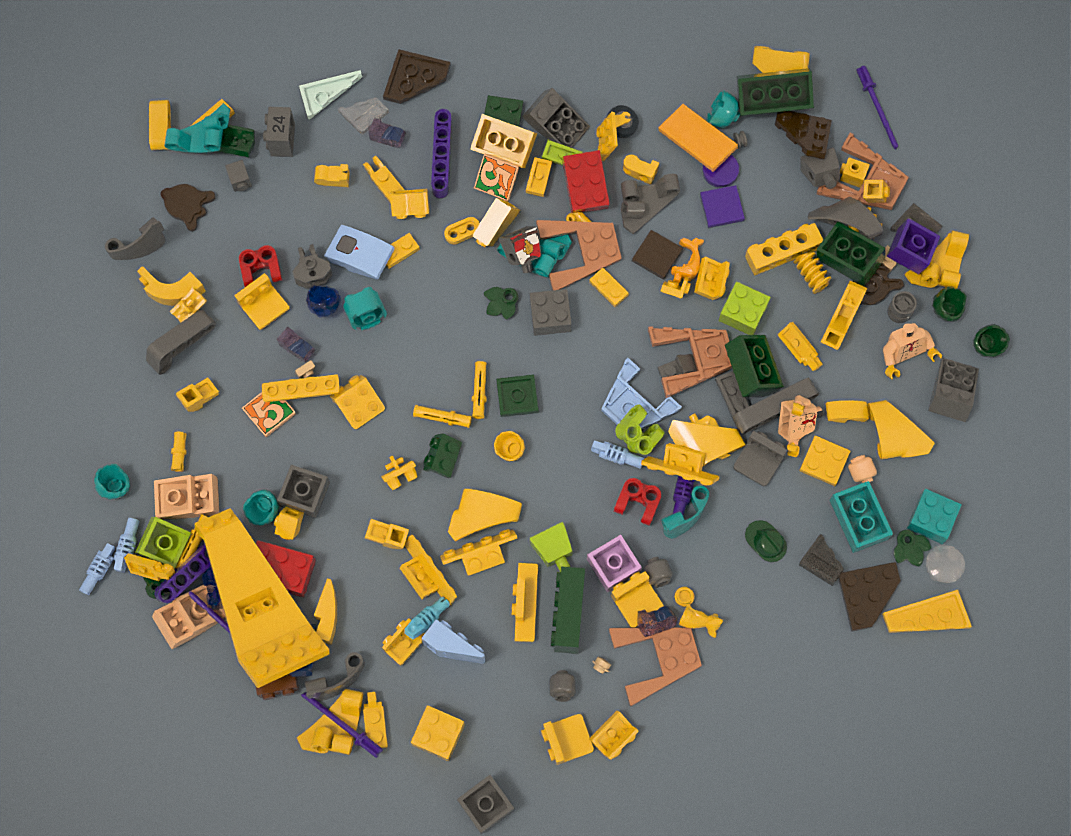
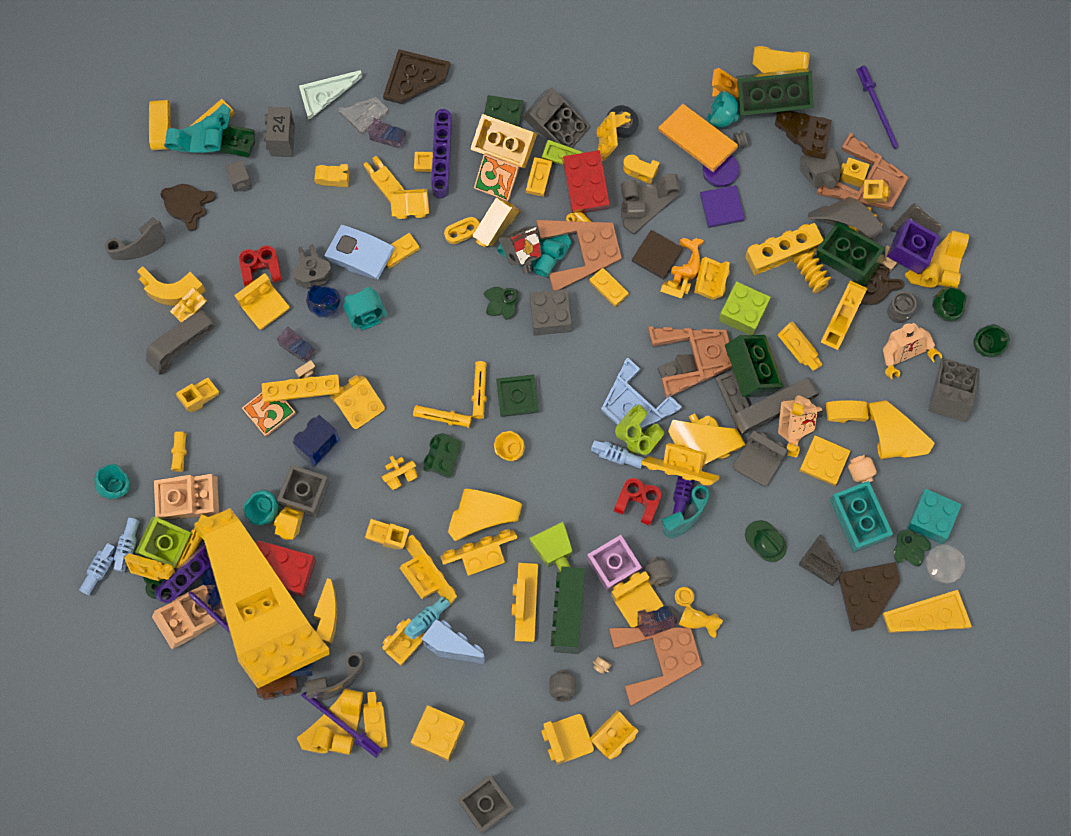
none -> clear blue brick [292,415,340,468]
none -> yellow plate [414,152,433,172]
none -> light orange slope [712,68,738,100]

